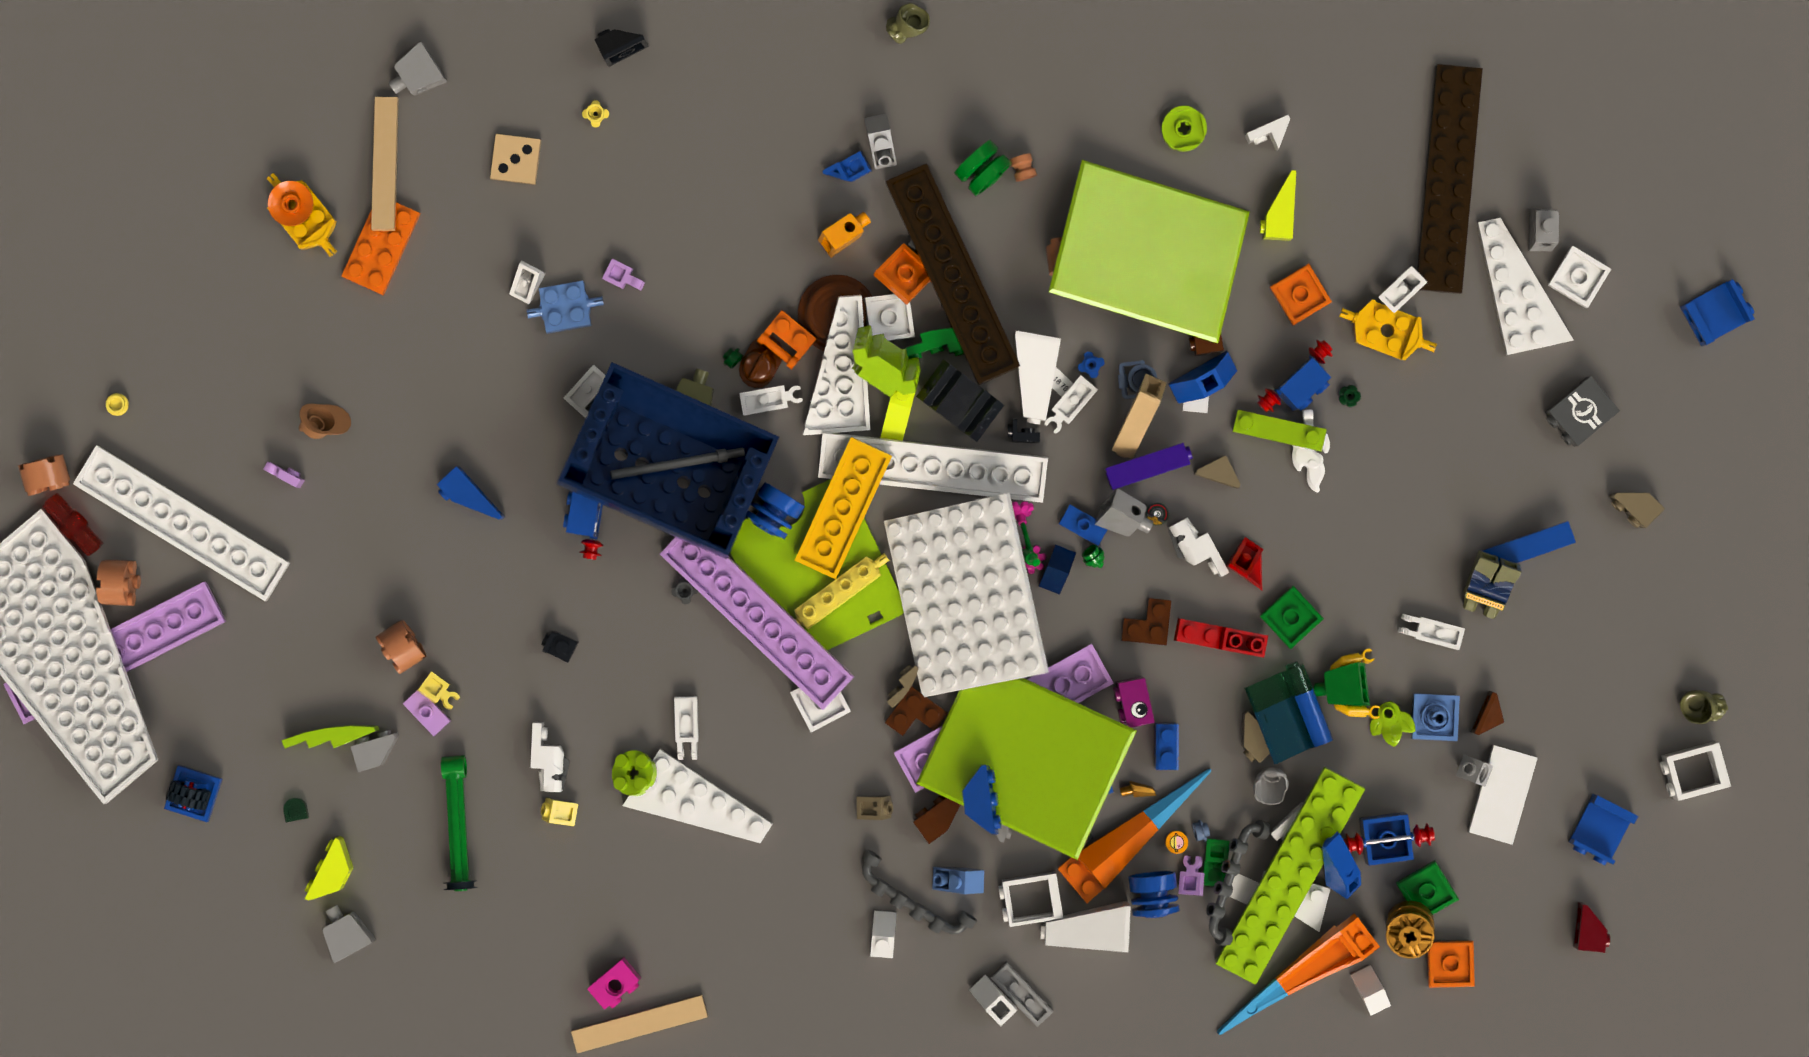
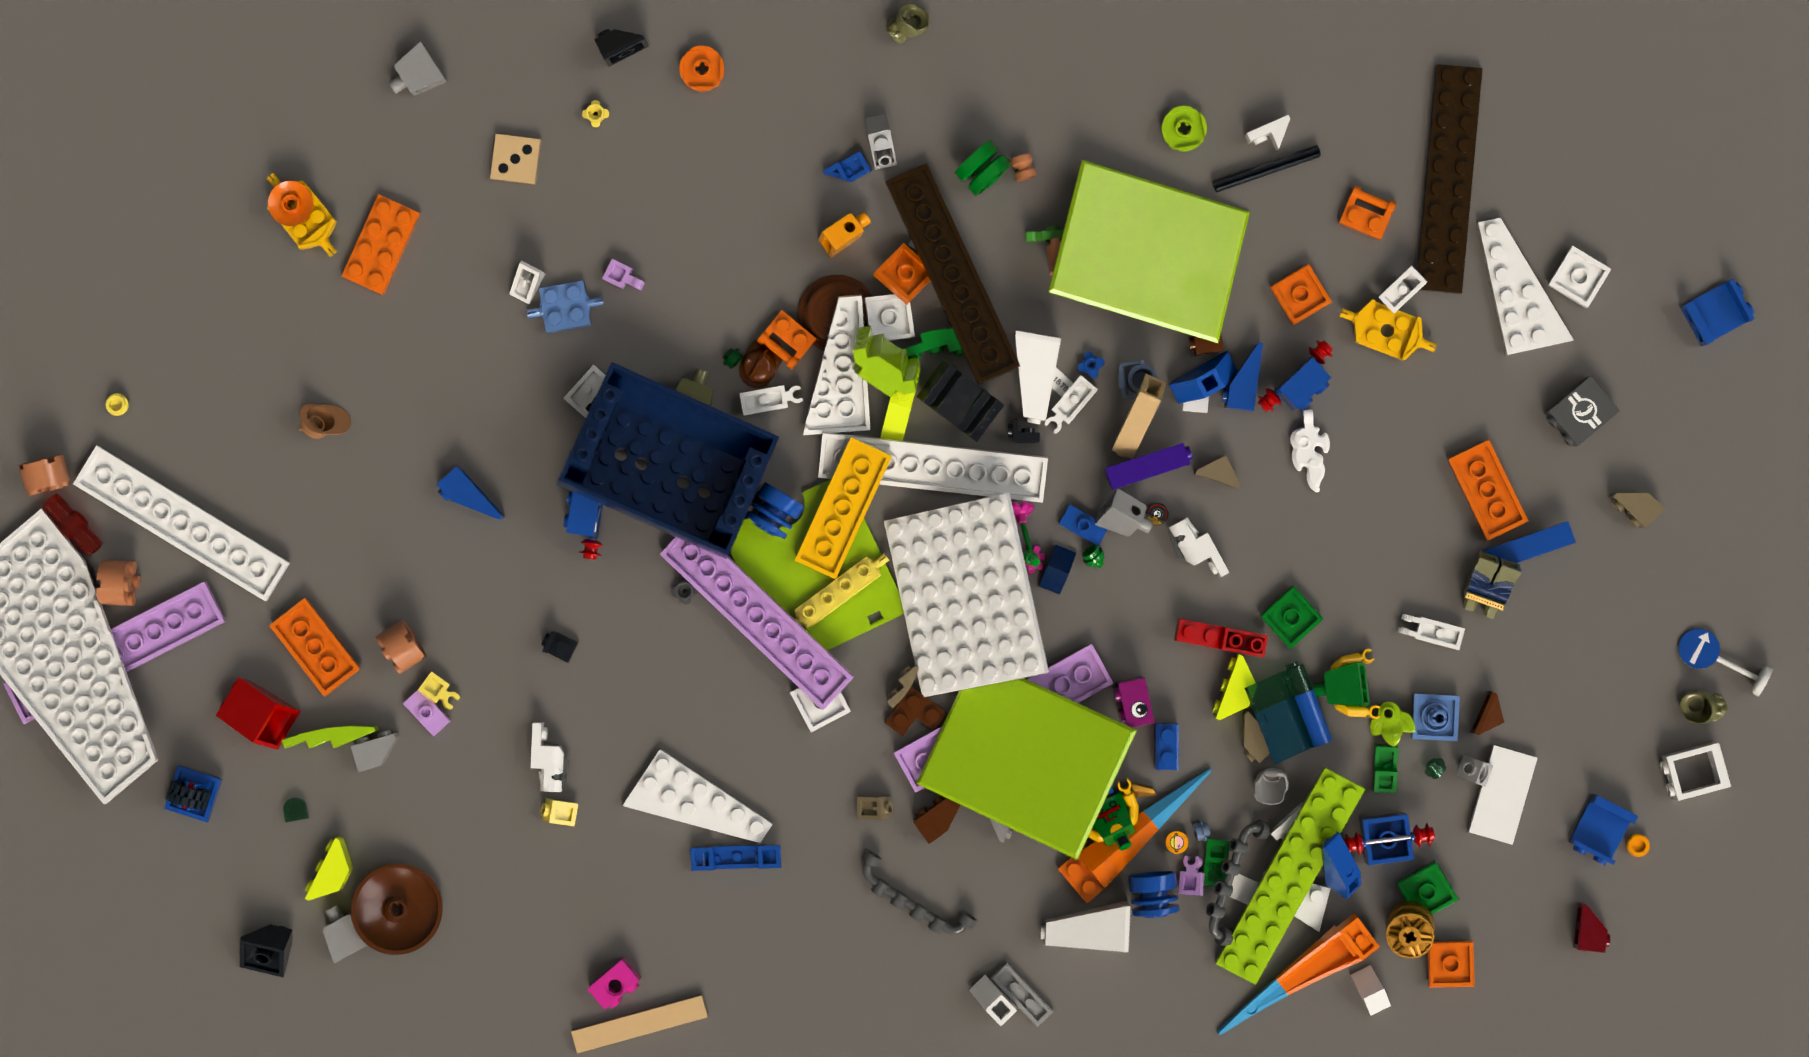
lavender plate [263,461,305,488] -> none
tan tile [371,97,399,231] -> none
green piece [441,755,478,891] -> none
dark grey bar [610,447,745,480] -> none
lime plate [612,750,657,796] -> none
white hinge [674,696,699,760] -> none
white slope [870,910,897,958] -> none
medium blue slope [932,867,984,894] -> none
blue slope [962,765,1001,835] -> none
white window [998,871,1063,927] -> none
reddish brown plate [1121,598,1171,645] -> none
red slope [1226,537,1264,590] -> none
lime plate [1233,410,1327,452] -> none
neon yellow slope [1260,170,1296,241] -> none
dark green plate [1339,385,1361,407] -> none
light grey torso [1529,208,1559,252] -> none
none -> red slope [216,677,301,750]
none -> black slope [240,924,293,978]
none -> orange plate [269,598,361,697]
none -> reddish brown dish [350,864,443,955]
none -> orange plate [679,46,725,92]
none -> blue slope [690,845,782,871]
none -> bright green plate [1025,226,1064,242]
none -> torso [1088,778,1139,850]
none -> black axle [1212,145,1321,192]
none -> neon yellow slope [1212,654,1257,720]
none -> blue slope [1222,343,1263,412]
none -> orange plate [1338,185,1397,240]
none -> green slope [1373,744,1399,794]
none -> clear green plate [1425,758,1447,779]
none -> orange plate [1447,440,1528,541]
none -> light orange tile [1625,833,1650,857]
none -> piece [1678,628,1773,697]

